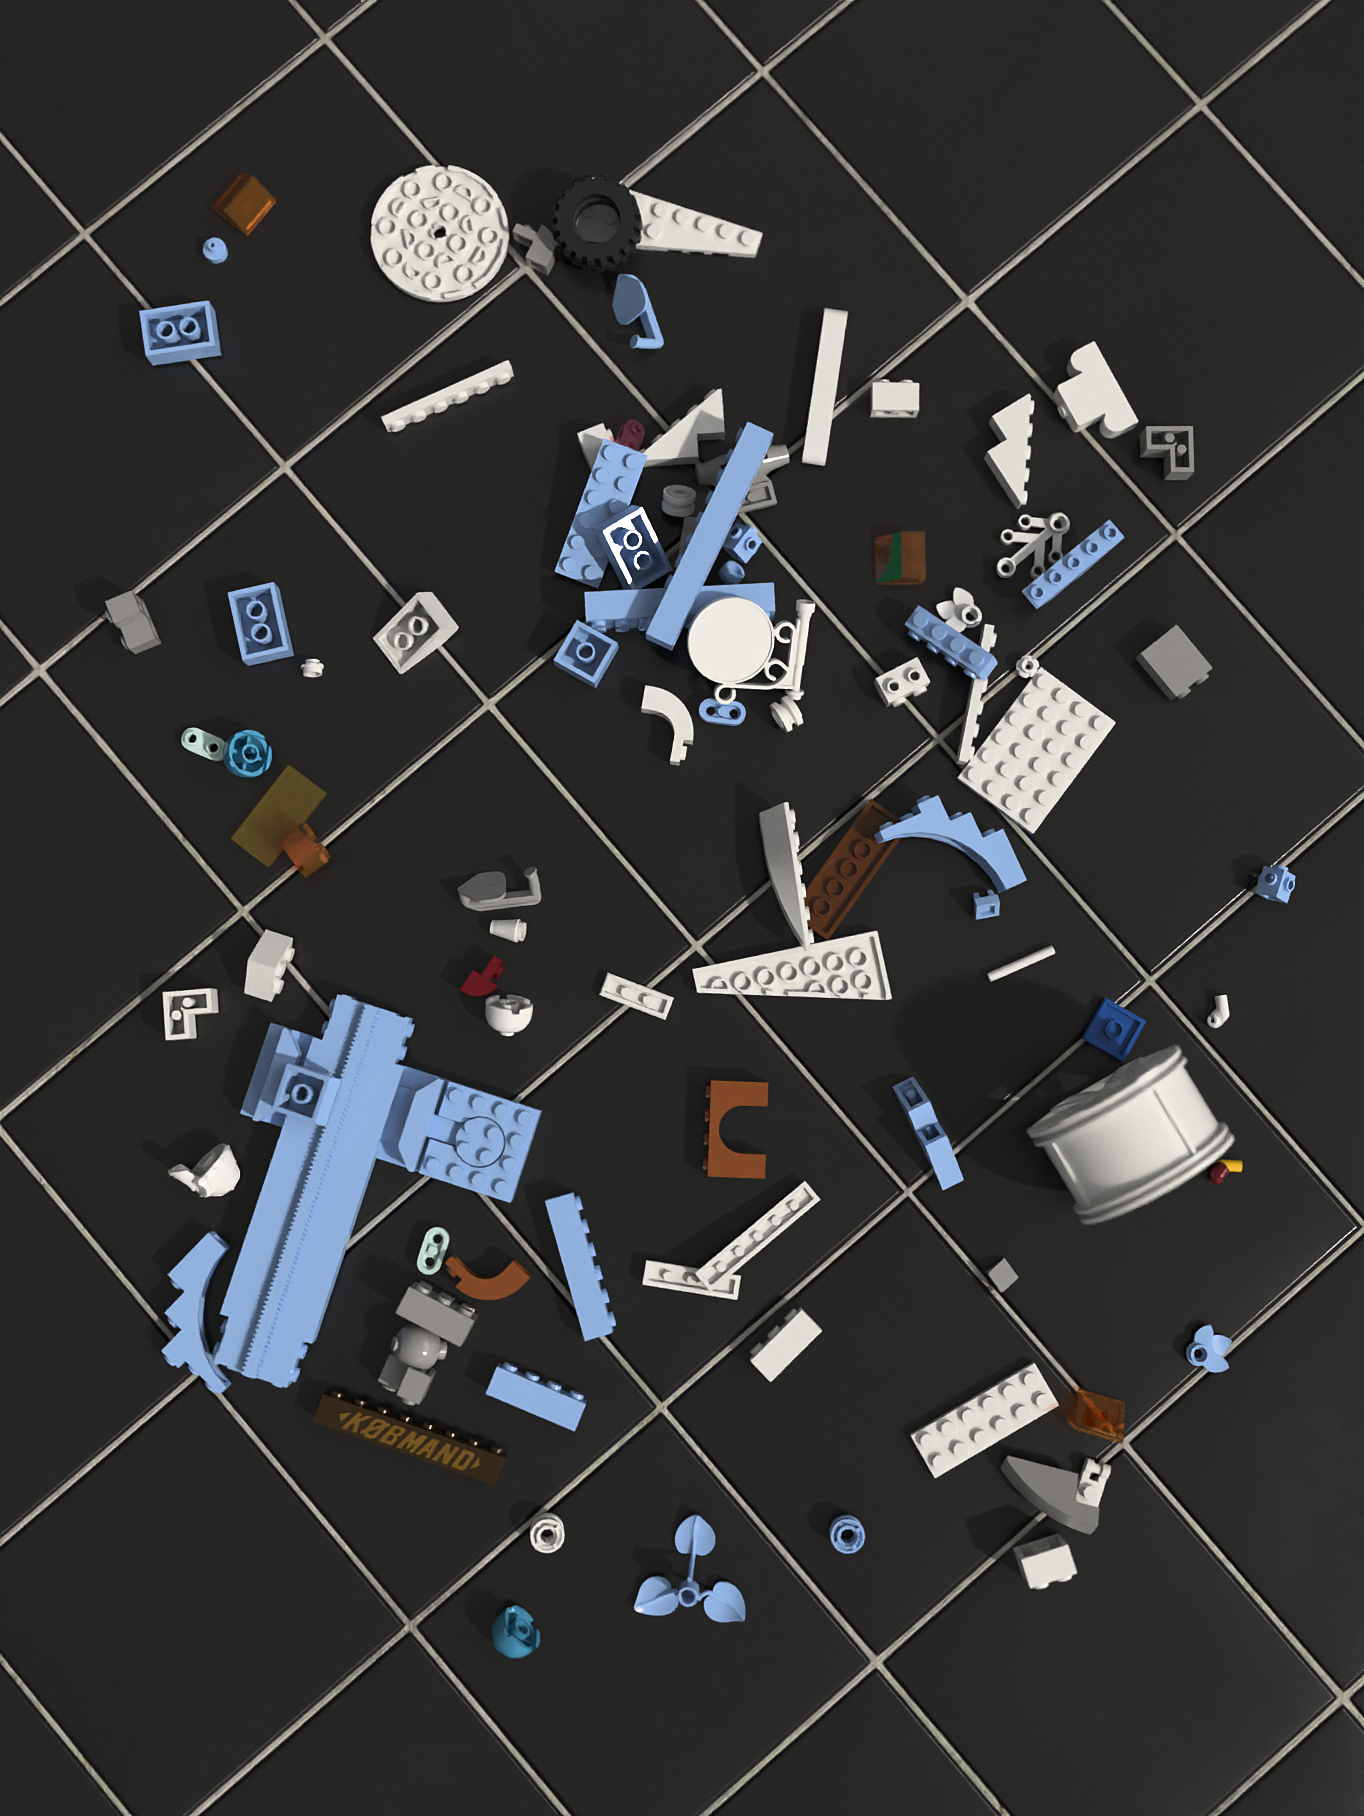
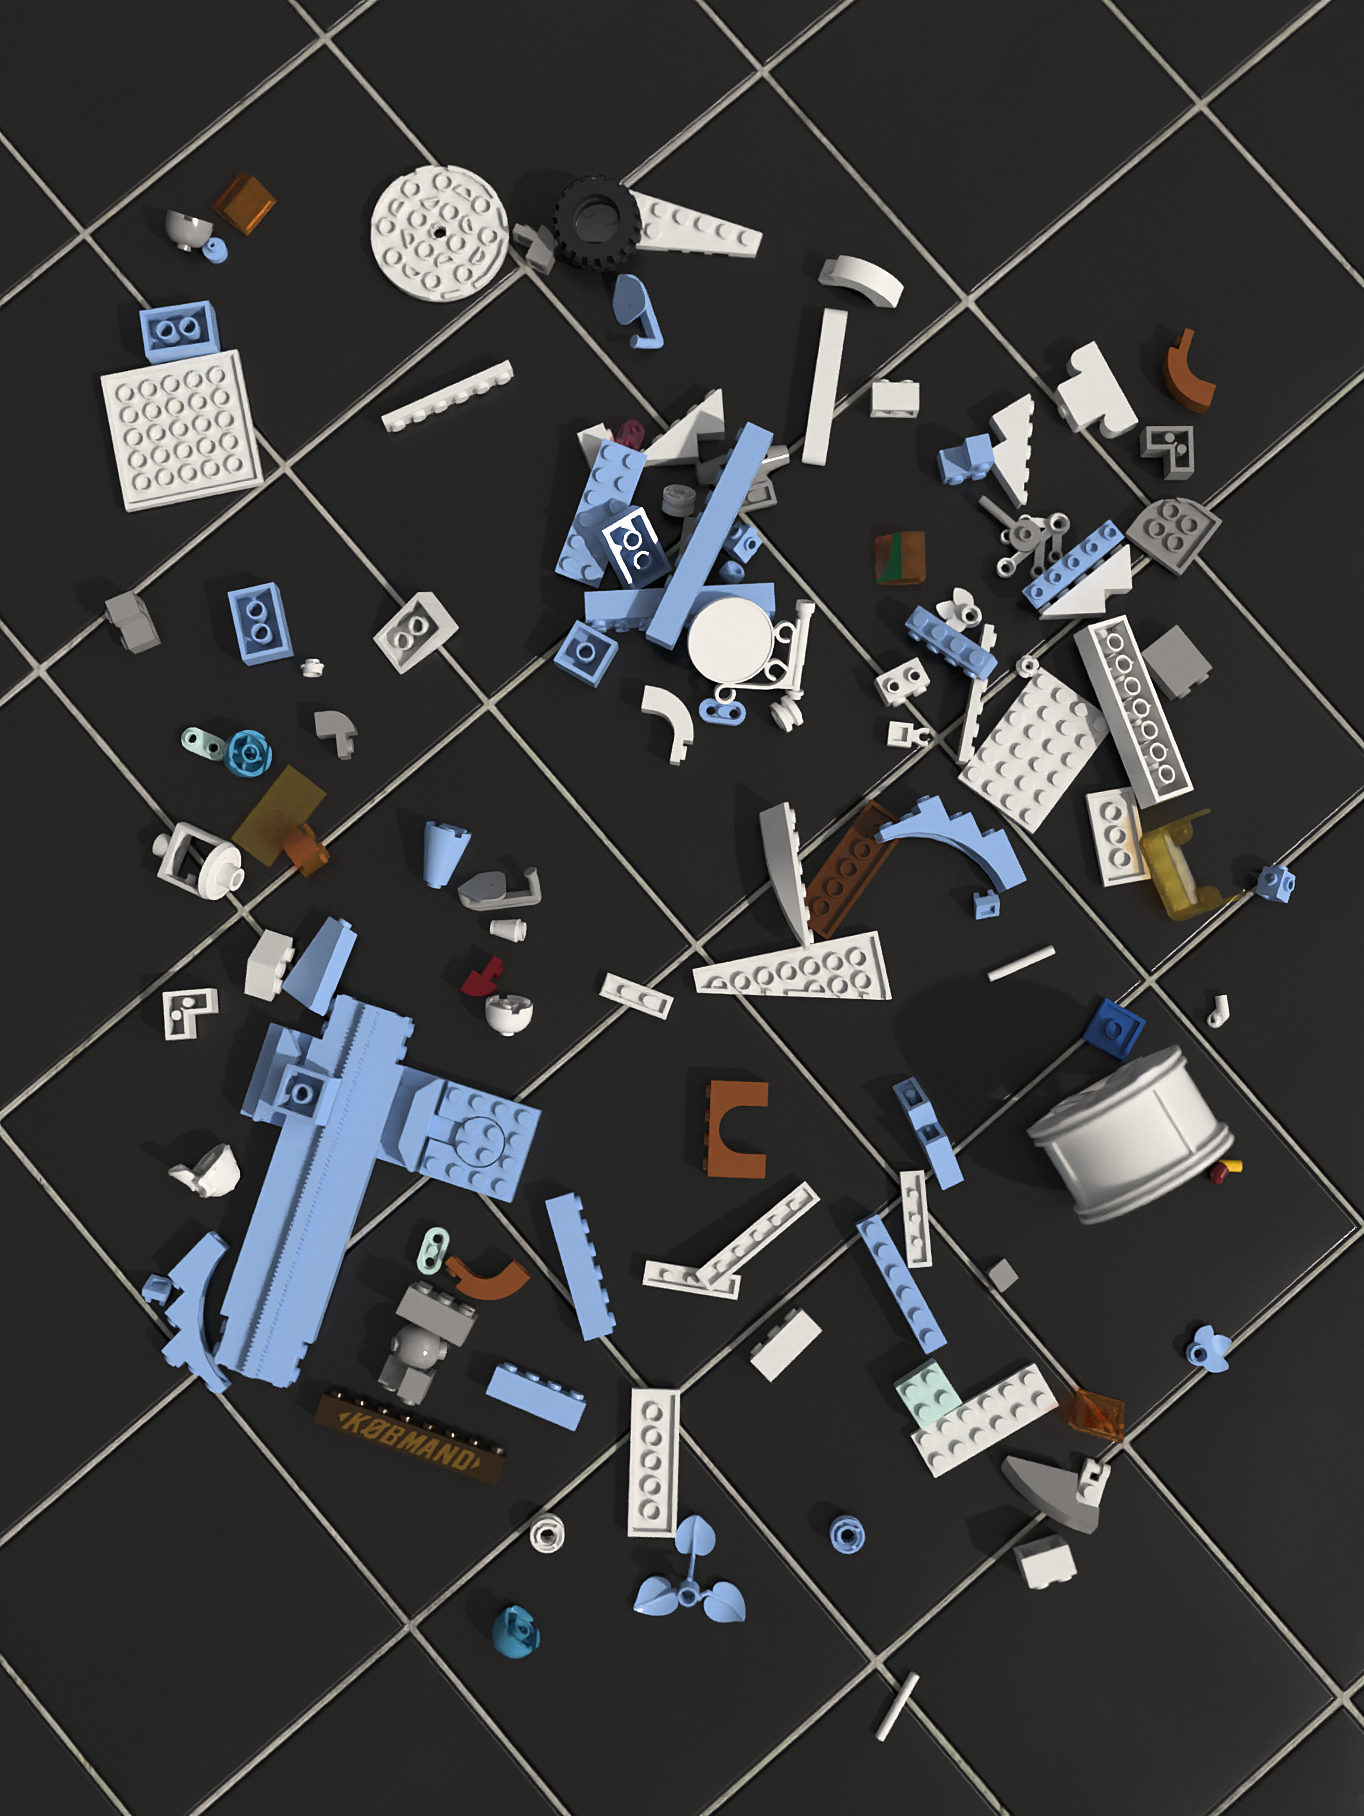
none -> white plate [100,349,265,512]
none -> light blue tile [142,1274,174,1306]
none -> white piece [152,822,244,900]
none -> light grey cylinder [165,210,213,251]
none -> light blue slope [281,916,357,1016]
none -> light grey brick [314,711,358,760]
none -> light blue cone [423,821,472,889]
none -> white plate [628,1387,680,1538]
none -> white arch [818,255,904,308]
none -> light blue brick [854,1212,947,1354]
none -> white bar [875,1671,920,1741]
none -> white plate [887,721,929,748]
none -> light aqua brick [893,1358,962,1429]
none -> white plate [899,1170,932,1268]
none -> light blue brick [936,433,995,485]
none -> light grey piece [978,495,1042,552]
none -> white slope [1039,544,1132,620]
none -> white brick [1073,615,1194,809]
none -> white plate [1085,787,1151,887]
none -> light grey plate [1123,498,1223,577]
none -> clear yellow windscreen [1139,808,1246,921]
none -> dark orange arch [1162,328,1216,414]

